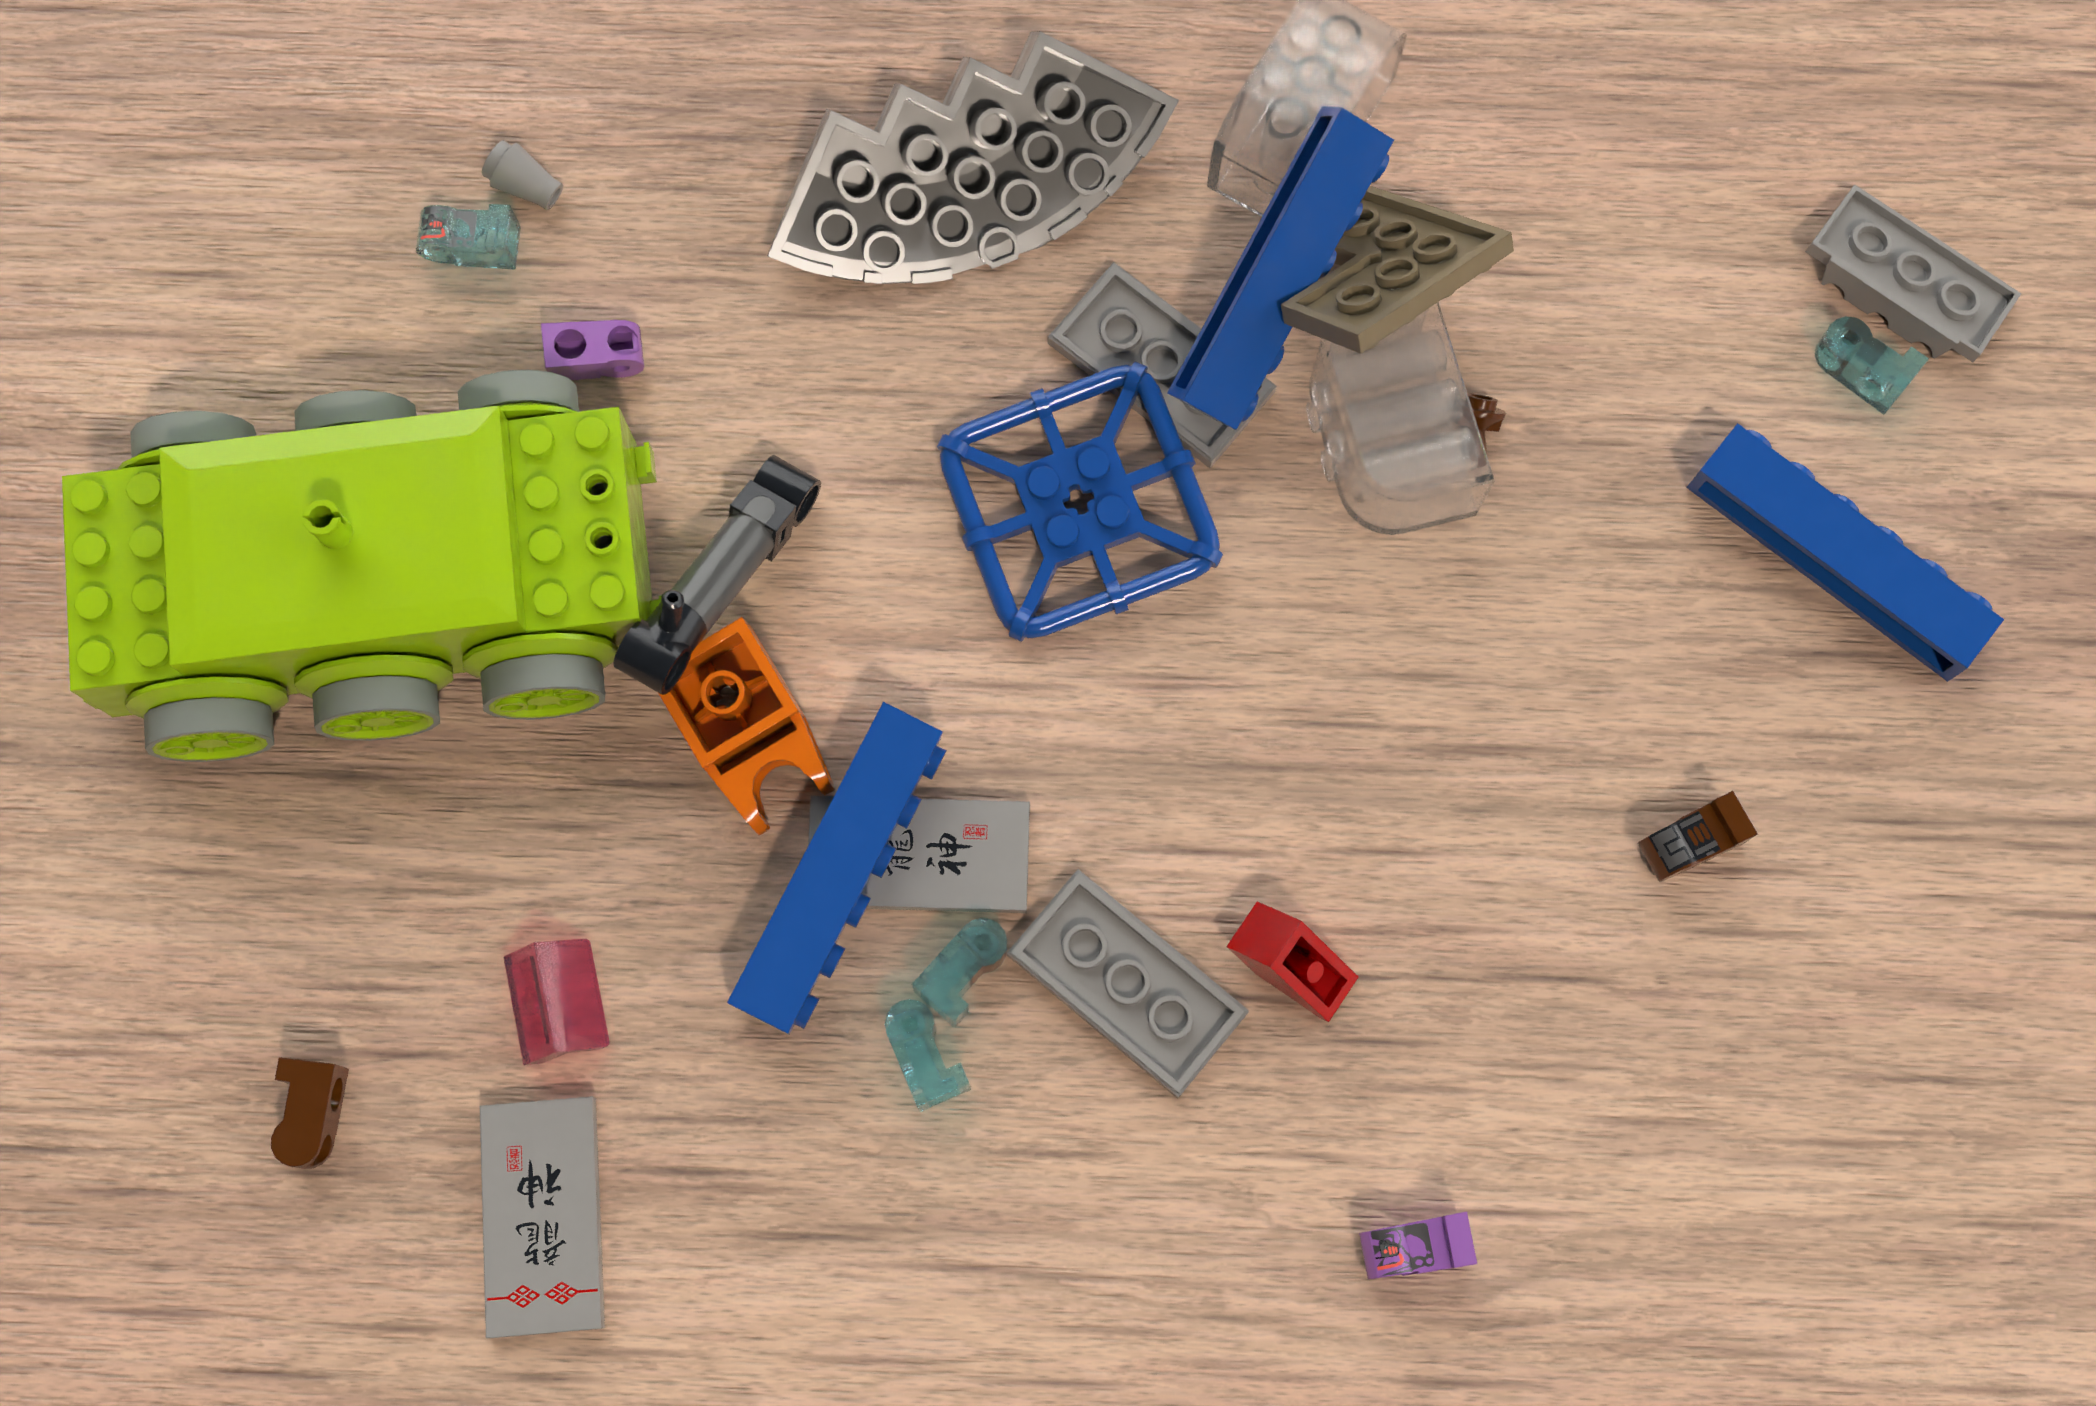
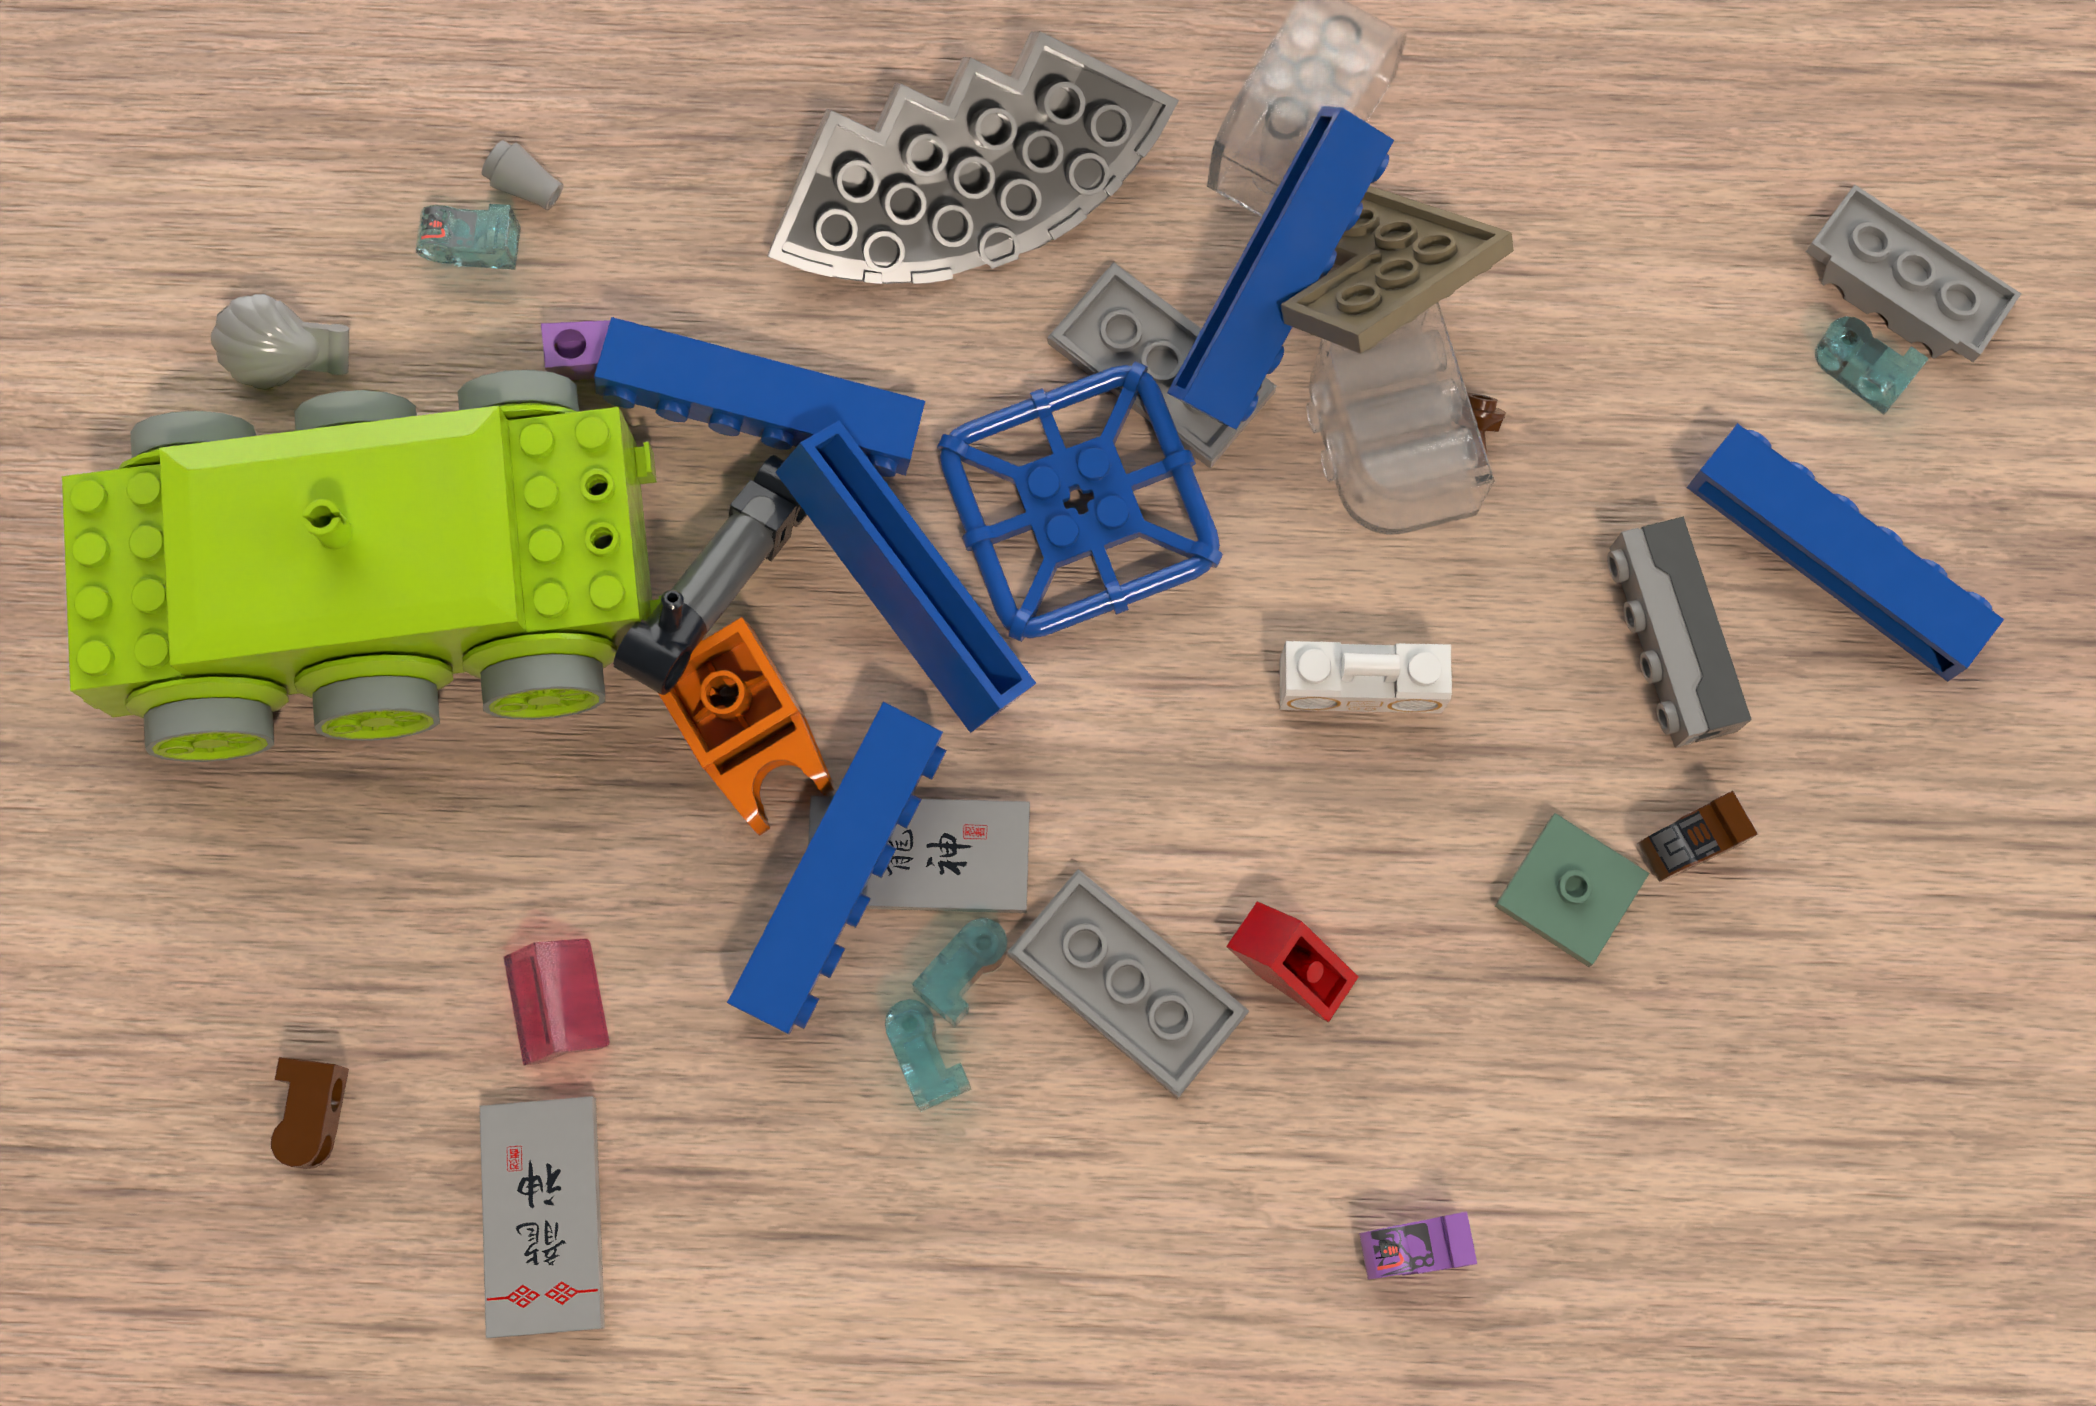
none -> light grey animal [211,294,349,390]
none -> blue brick [594,317,925,477]
none -> blue brick [775,420,1036,733]
none -> white piece [1280,641,1452,713]
none -> sand green plate [1495,813,1650,967]
none -> piece [1607,516,1752,748]

